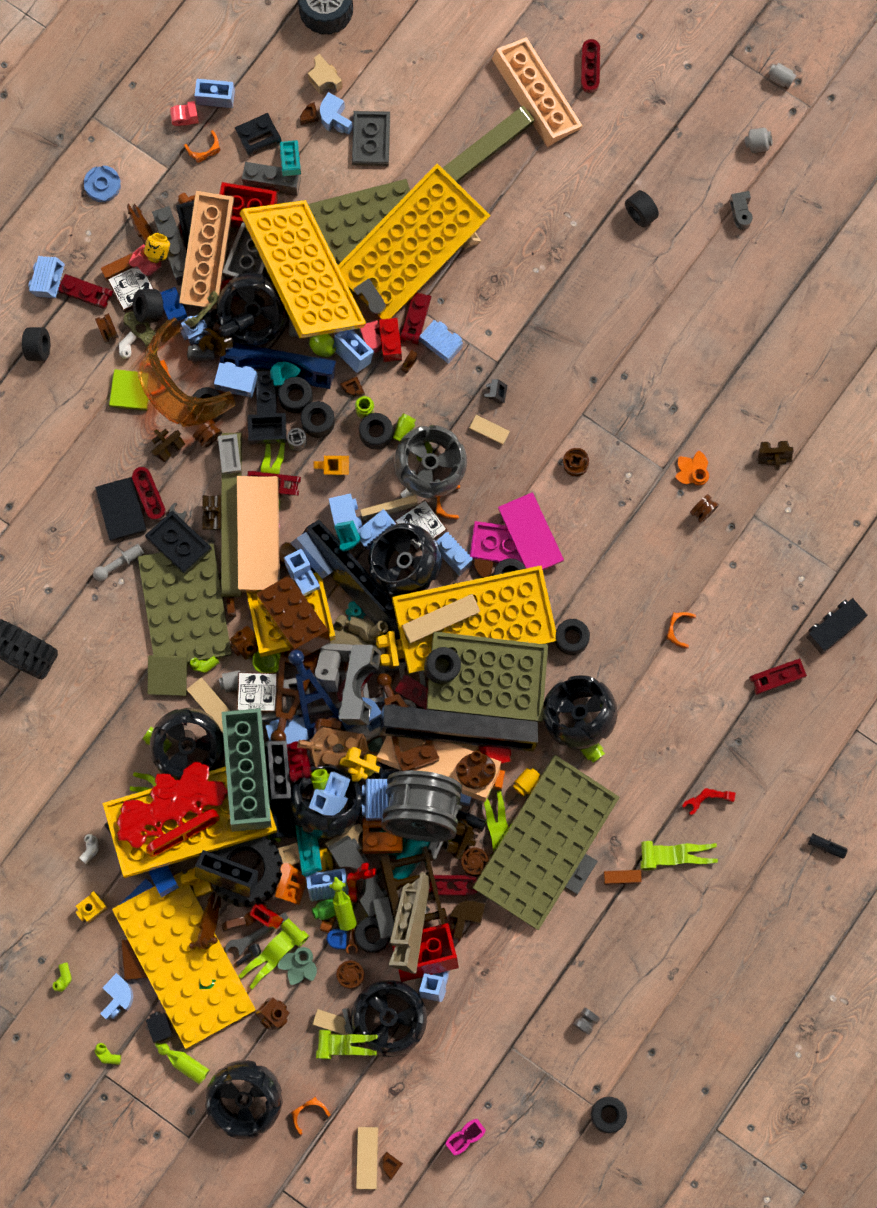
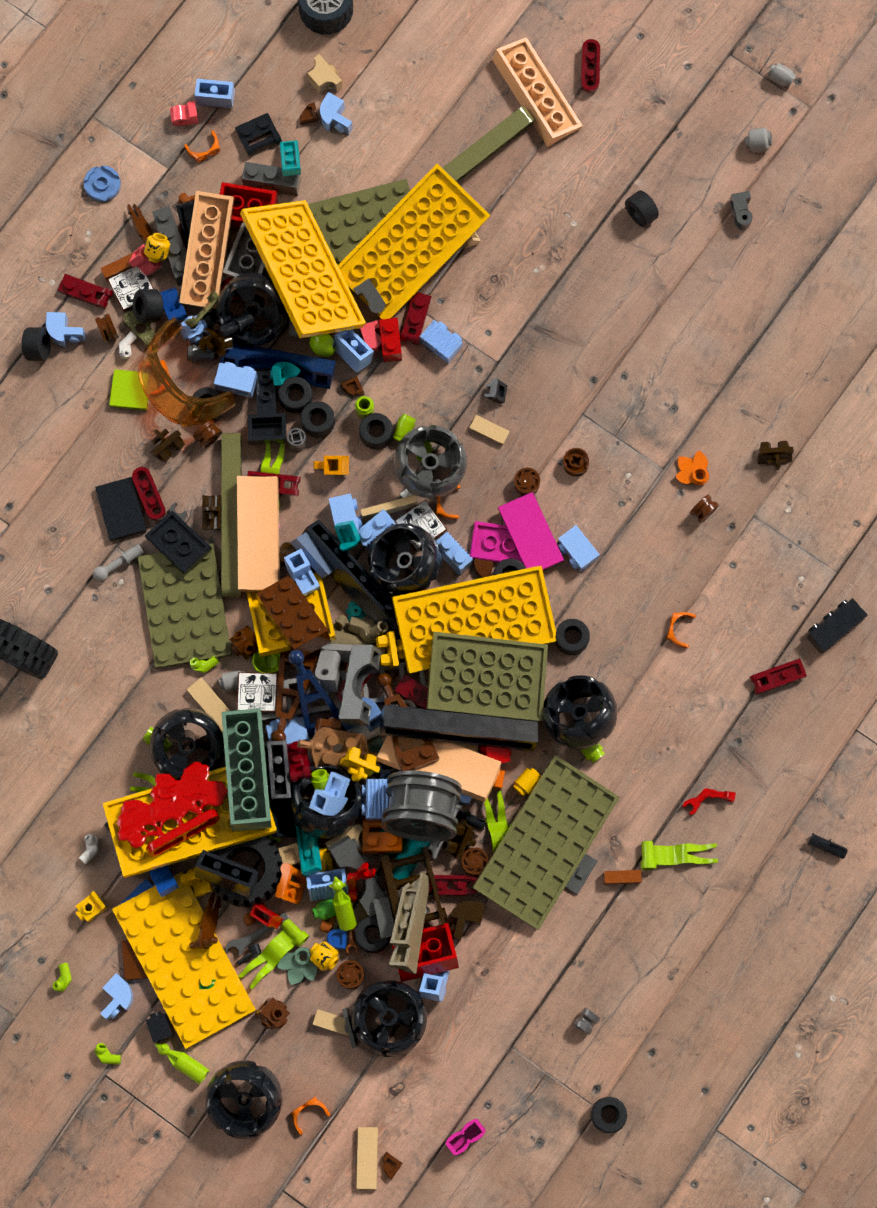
light blue brick [29,256,65,298] -> none
olive tile [148,655,187,696] -> none
light grey tile [218,434,242,475] -> none
reddish brown tile [221,917,246,932] -> none
reddish brown tile [226,597,236,617] -> none
lime flag [316,1030,377,1059] -> none
dark grey tile [352,111,390,166] -> none
reddish brown tile [401,350,417,373] -> none
tan tile [401,594,480,643] -> none
black tyre [424,647,461,684] -> none
reddish brown dish [456,751,496,789] -> none
none -> light blue brick [46,312,86,347]
none -> yellow head [309,941,339,971]
none -> reddish brown wheel [514,467,540,496]
none -> light blue brick [557,525,600,572]

